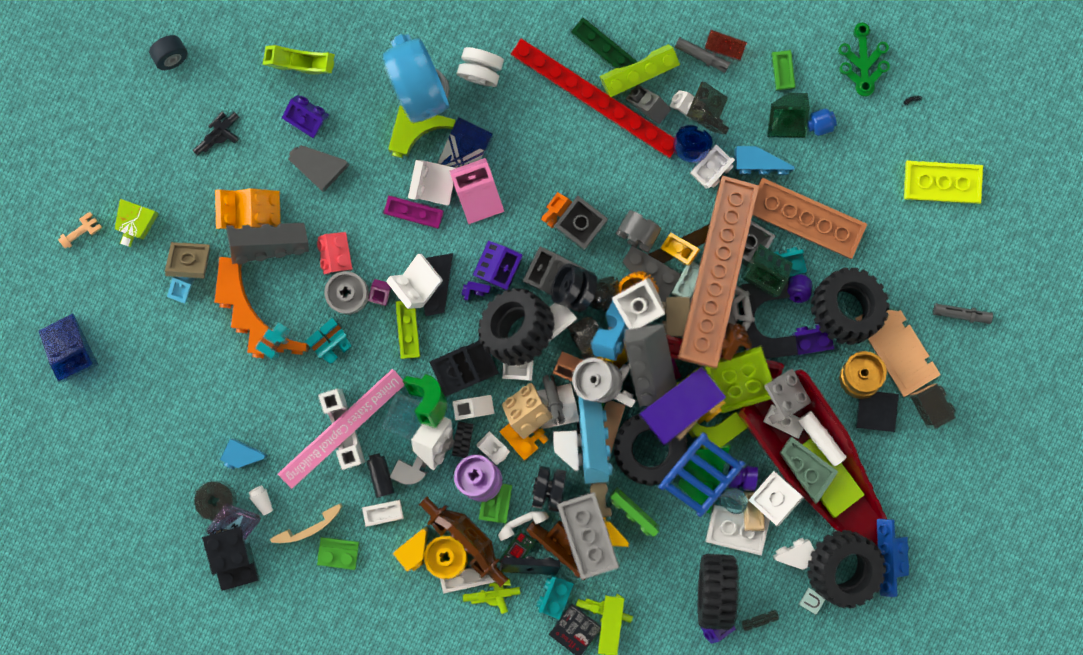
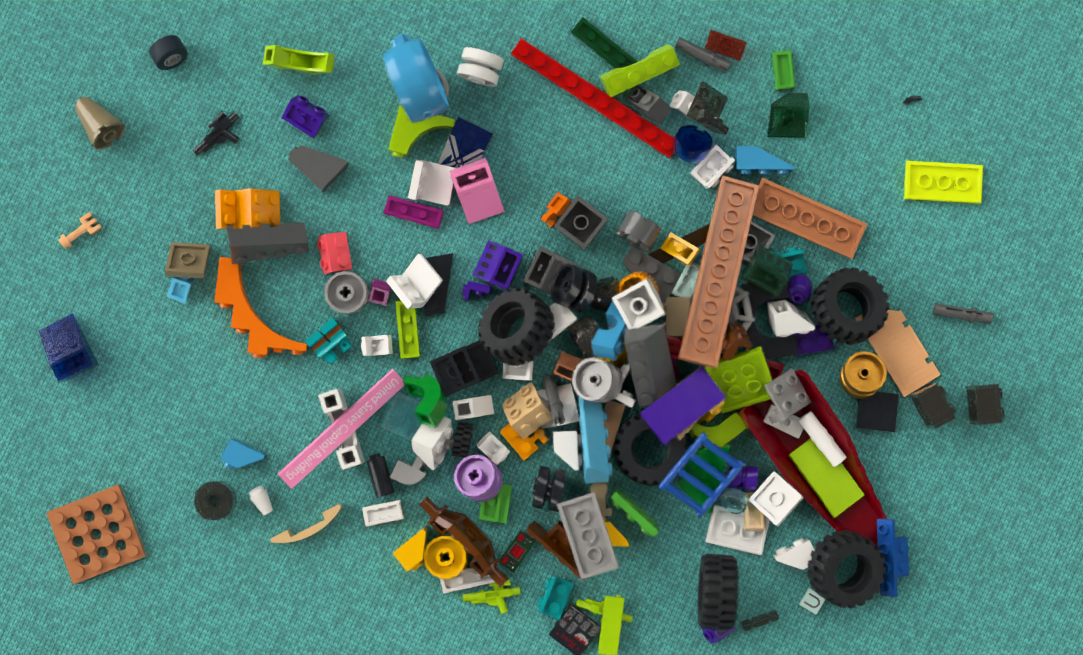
lime torso [115,199,159,247] -> none
black bracket [202,526,260,591] -> none
tile [207,504,261,540] -> none
teal hips [256,322,291,361] -> none
bright green plate [317,537,359,570] -> none
white bar [498,511,549,541] -> none
black tile [500,556,560,575] -> none
sand green wing [779,437,838,503] -> none
blue head [807,109,837,136] -> none
green plant [838,22,890,97] -> none
none -> nougat piece [46,484,147,584]
none -> dark tan cone [75,97,126,150]
none -> white bracket [361,335,393,356]
none -> white slope [767,299,815,337]
none -> clear smoke brick [966,384,1004,425]

